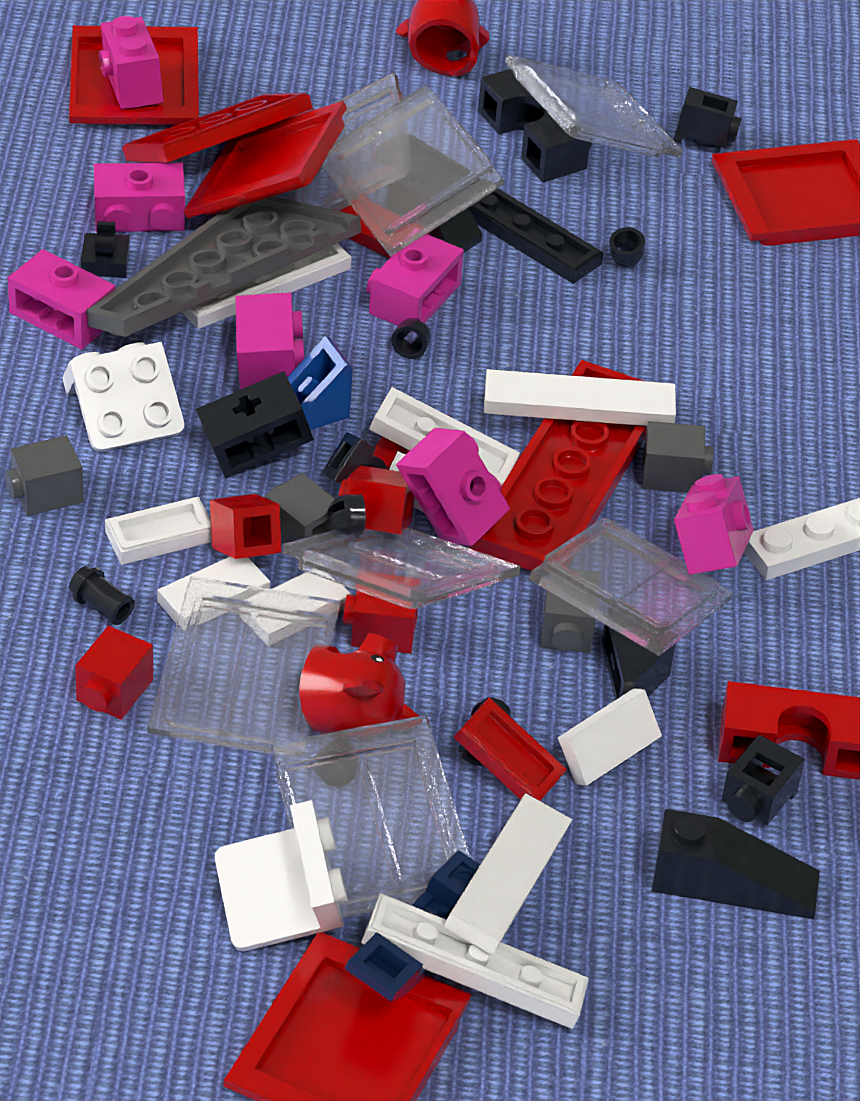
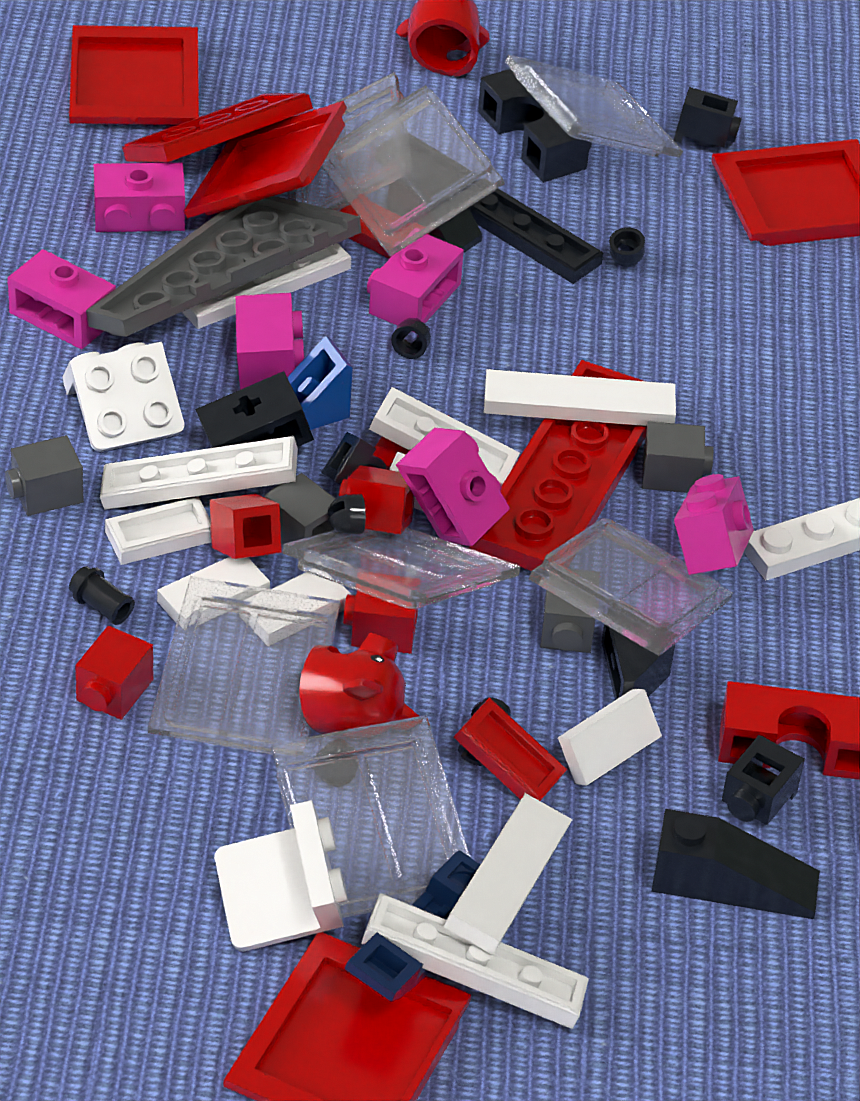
black tile [81,221,130,278] -> none
dark pink brick [99,16,163,110] -> none
none -> white tile [100,436,298,510]

